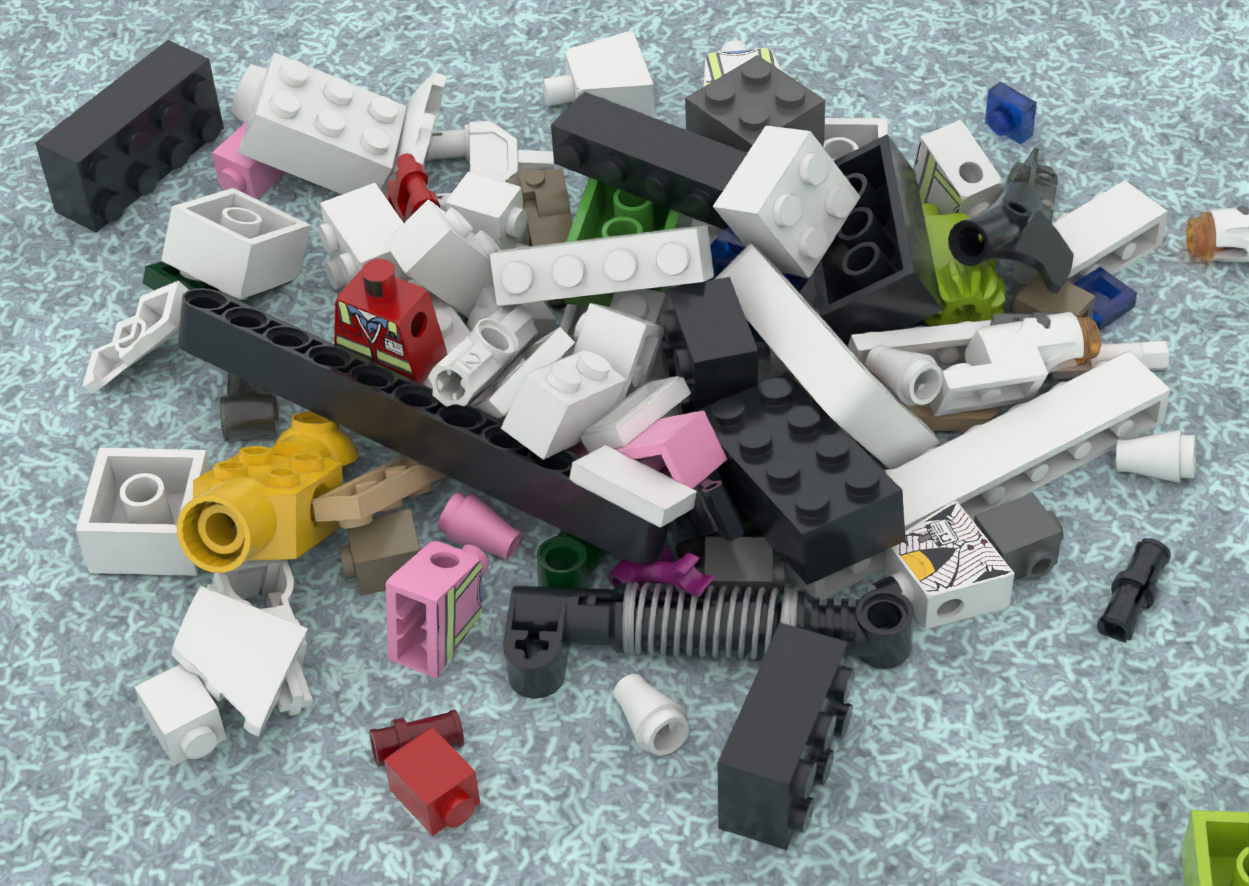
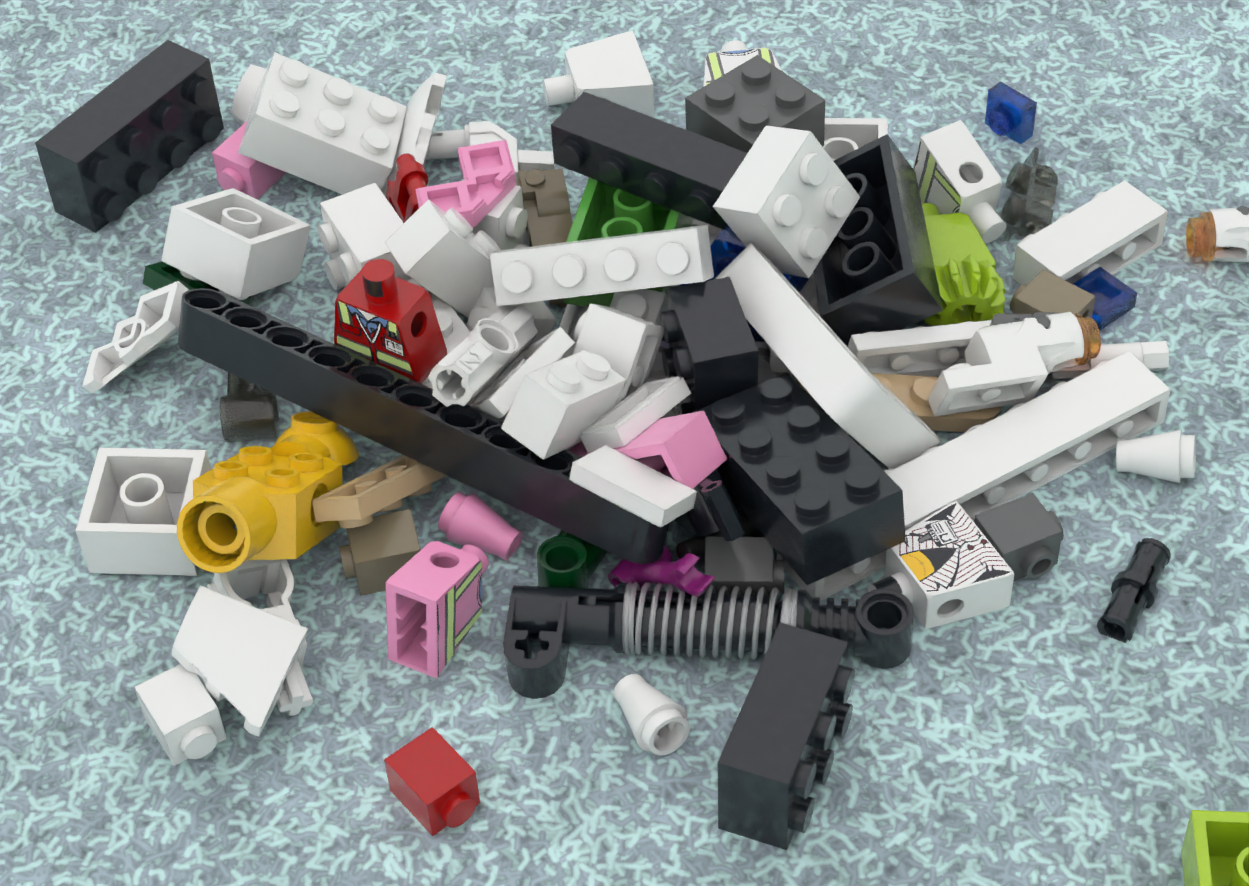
dark red pin [369,709,464,767] -> none
white cone [865,345,943,406] -> none
black pin [948,181,1074,294] -> none
none -> bright pink tile [415,140,516,227]

